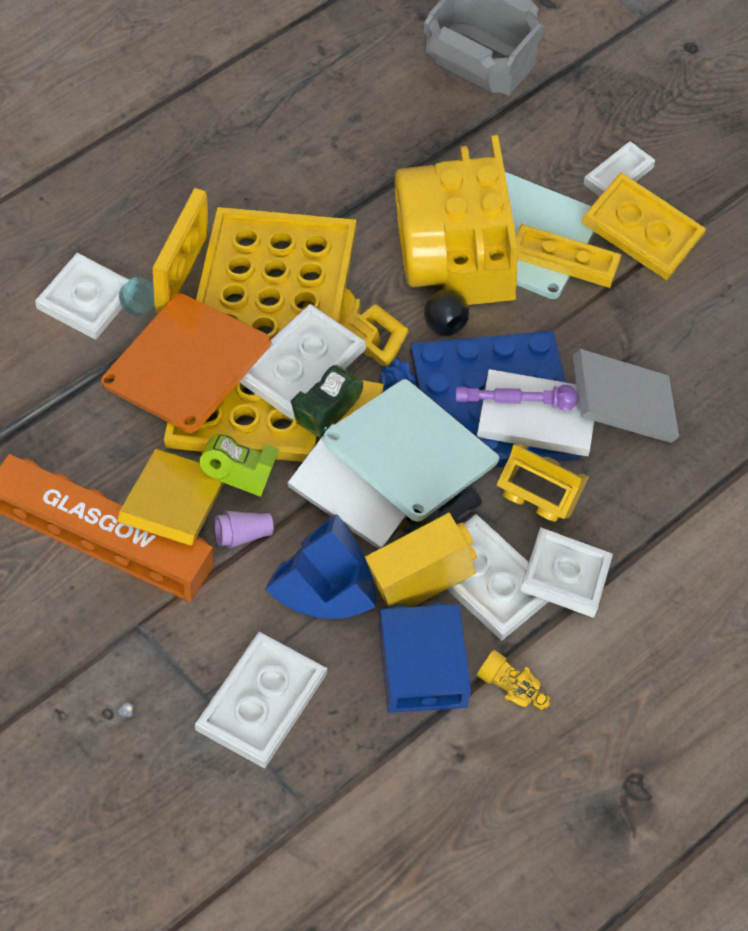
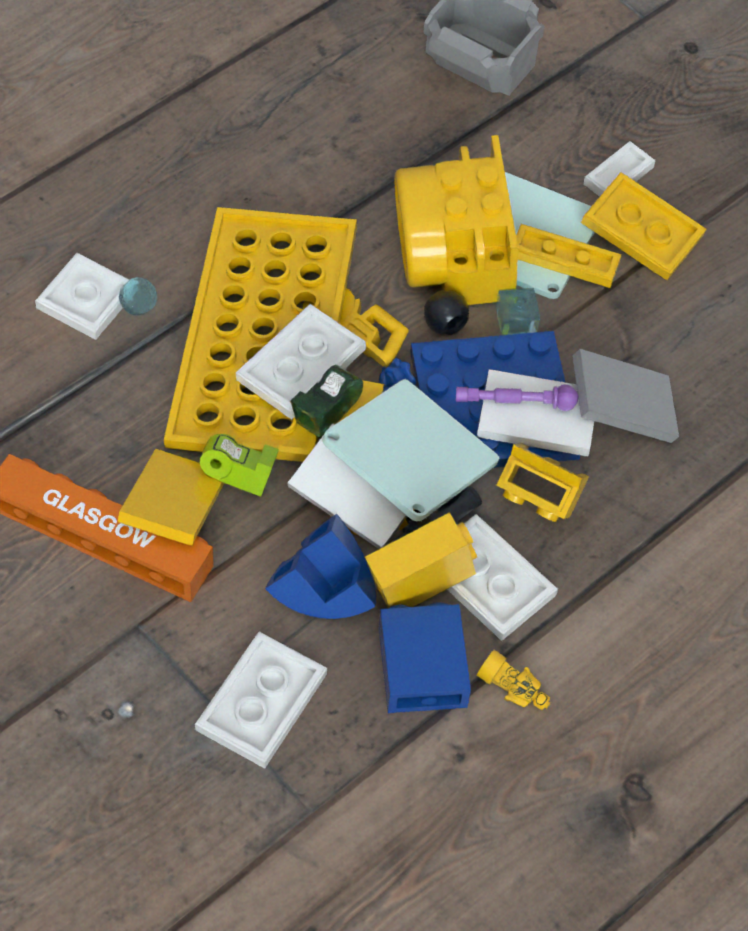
orange piece [101,293,272,433] -> none
yellow tile [152,188,208,313] -> none
lavender cone [214,510,274,549] -> none
white tile [520,527,613,618] -> none
none -> clear light blue plate [496,288,540,335]

